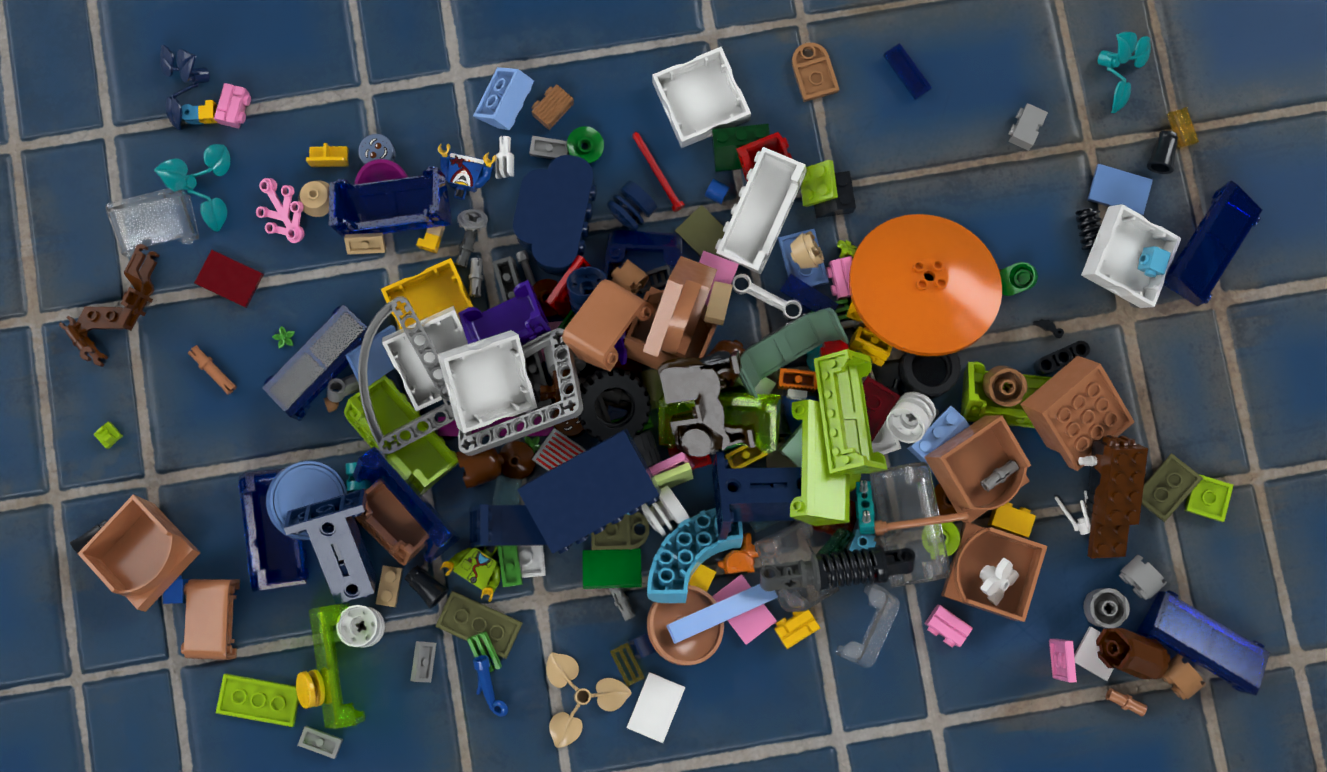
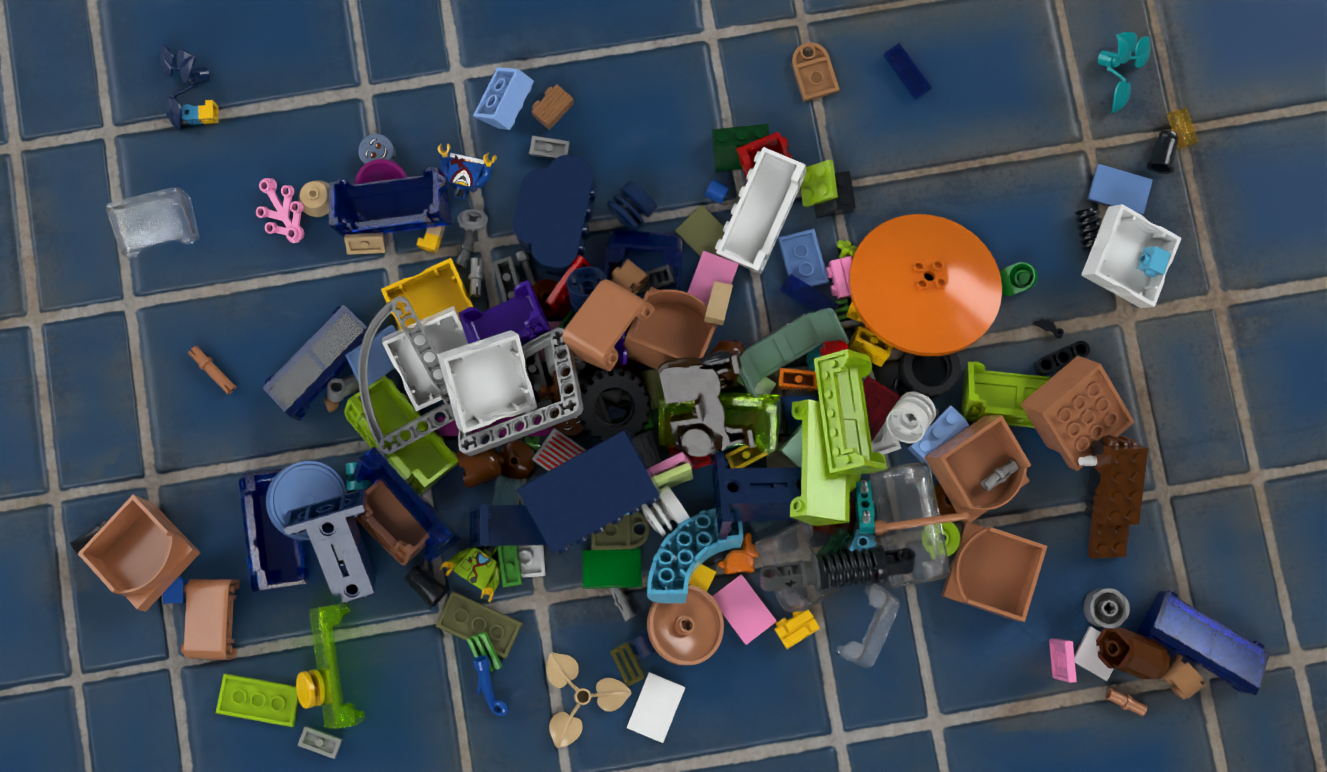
reddish brown piece [59,244,159,367] -> none
lime tile [93,421,123,449] -> none
teal plant [154,144,230,232] -> none
dark red tile [194,250,264,308] -> none
bright pink brick [214,83,251,129] -> none
bright green plant [272,326,295,349] -> none
yellow panel [306,143,349,167] -> none
white wheel [336,605,385,648] -> none
tan plate [376,565,403,607] -> none
light grey plate [410,641,437,683] -> none
white arm [495,136,514,179] -> none
green dish [567,126,604,164] -> none
red bar [633,132,685,212] -> none
nougat piece [643,256,717,358] -> none
white tile [652,47,751,148] -> none
light blue tile [666,584,778,644] -> none
white piece [732,274,802,321] -> none
white tile [786,389,808,401] -> none
tan cone [790,231,824,269] -> none
bright pink brick [925,605,973,648] -> none
white plant [979,558,1019,606] -> none
medium nougat brick [983,365,1027,407] -> none
yellow brick [988,502,1036,538] -> none
light grey brick [1008,103,1048,151] -> none
white plant [1055,490,1091,535] -> none
light grey brick [1119,554,1167,600] -> none
olive tile [1142,453,1203,523] -> none
clear blue windscreen [1163,181,1262,307] -> none
lime plate [1184,474,1234,522] -> none

